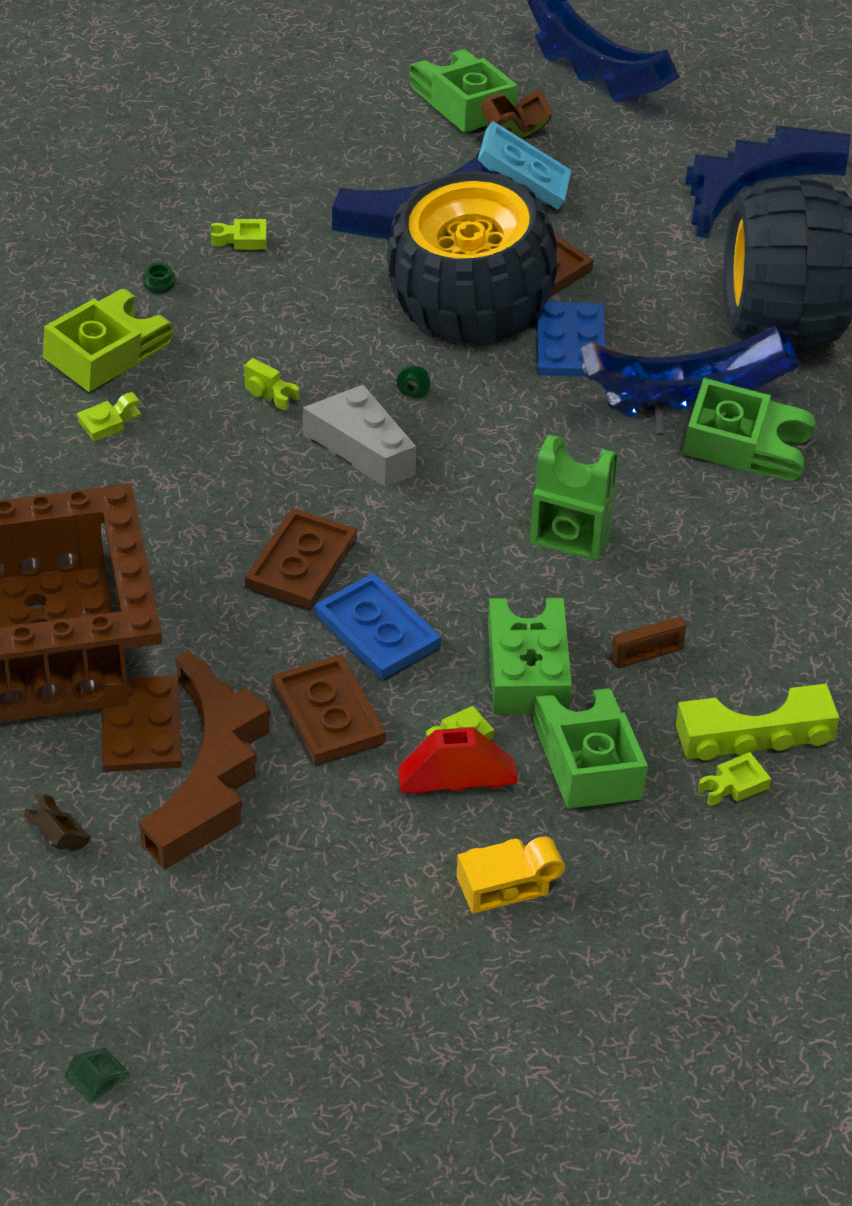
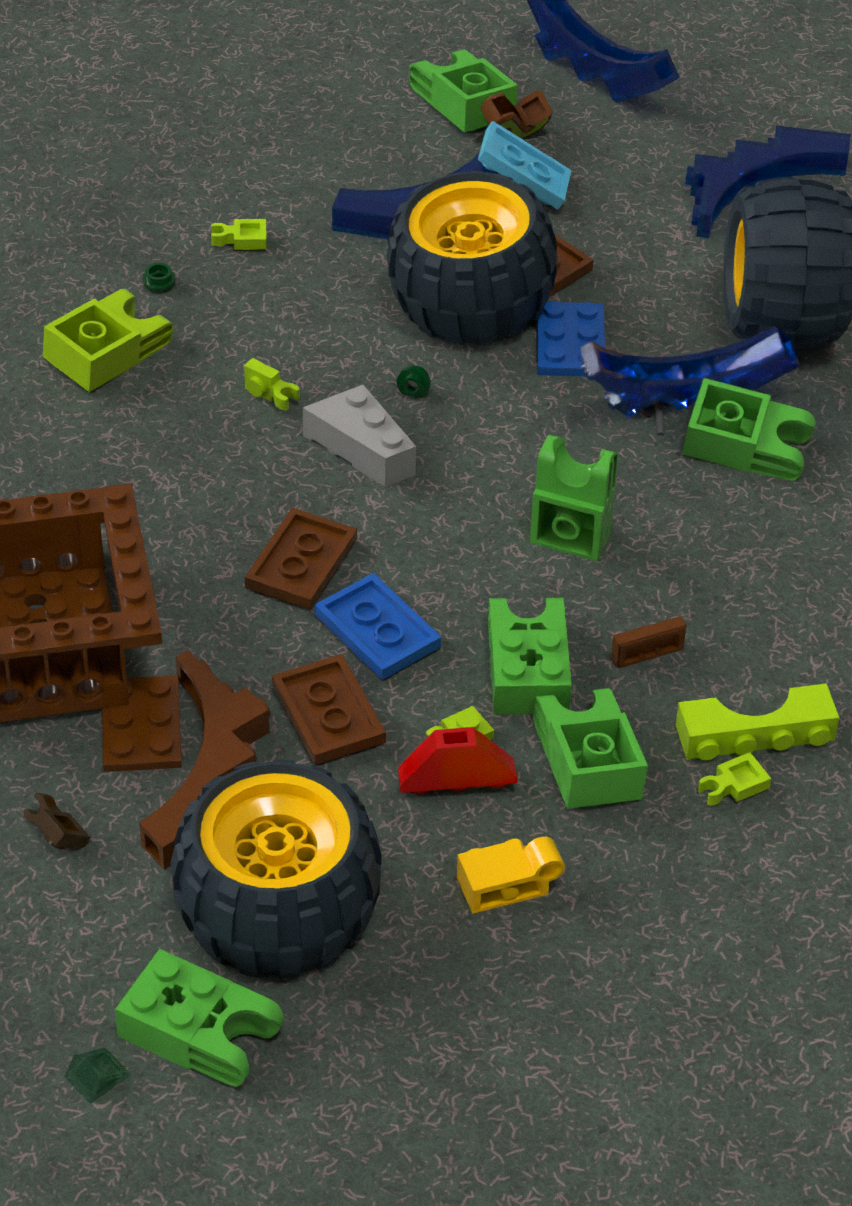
lime plate [77,392,141,442] -> none
none -> bright green brick [115,949,284,1087]
none -> black wheel [171,759,382,979]

